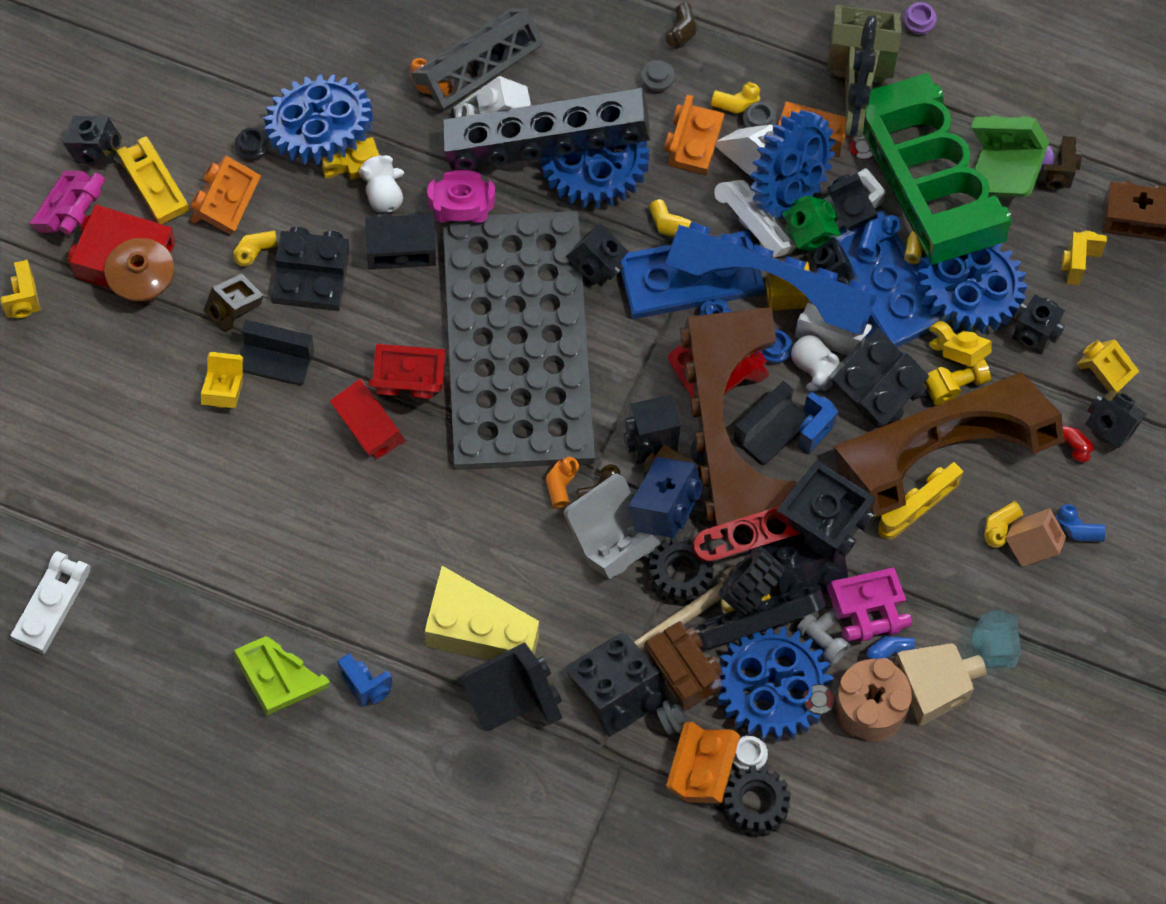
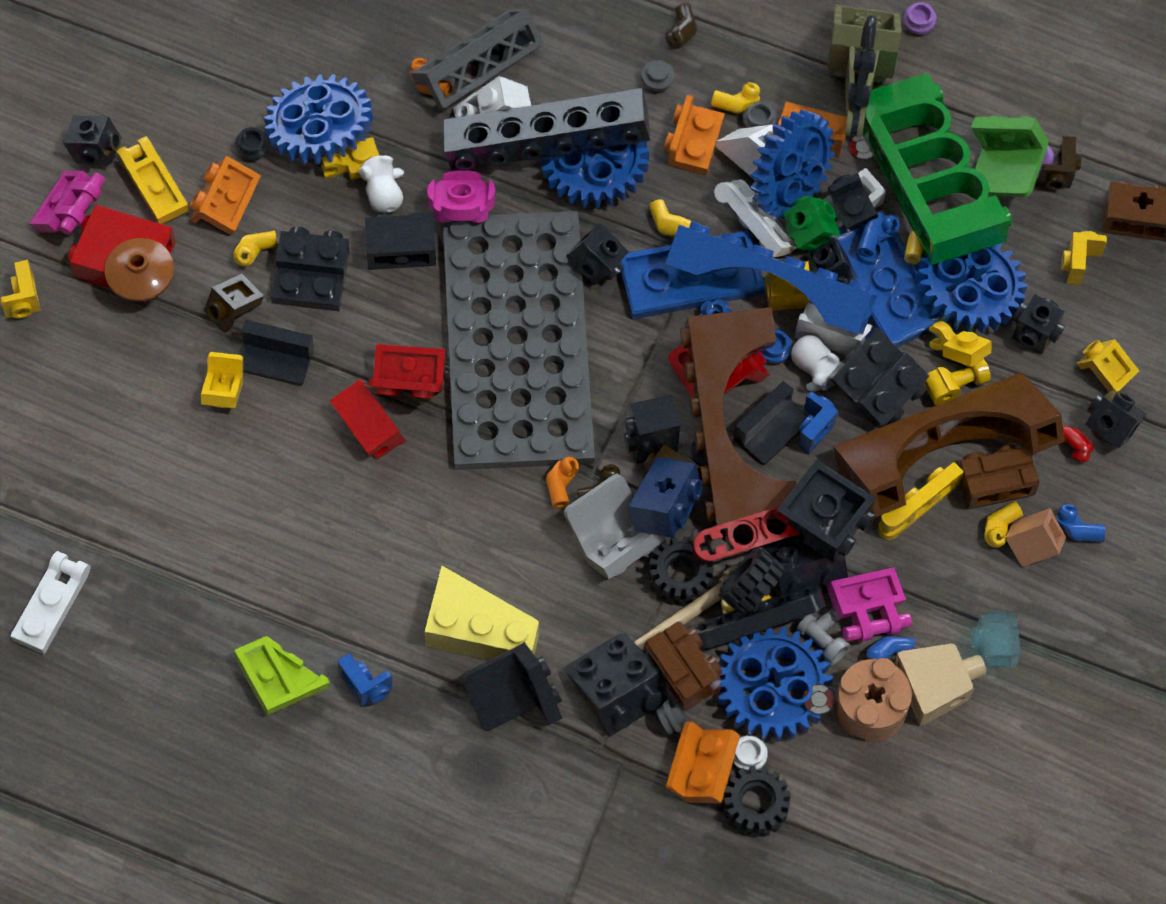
none -> reddish brown brick [958,444,1039,509]

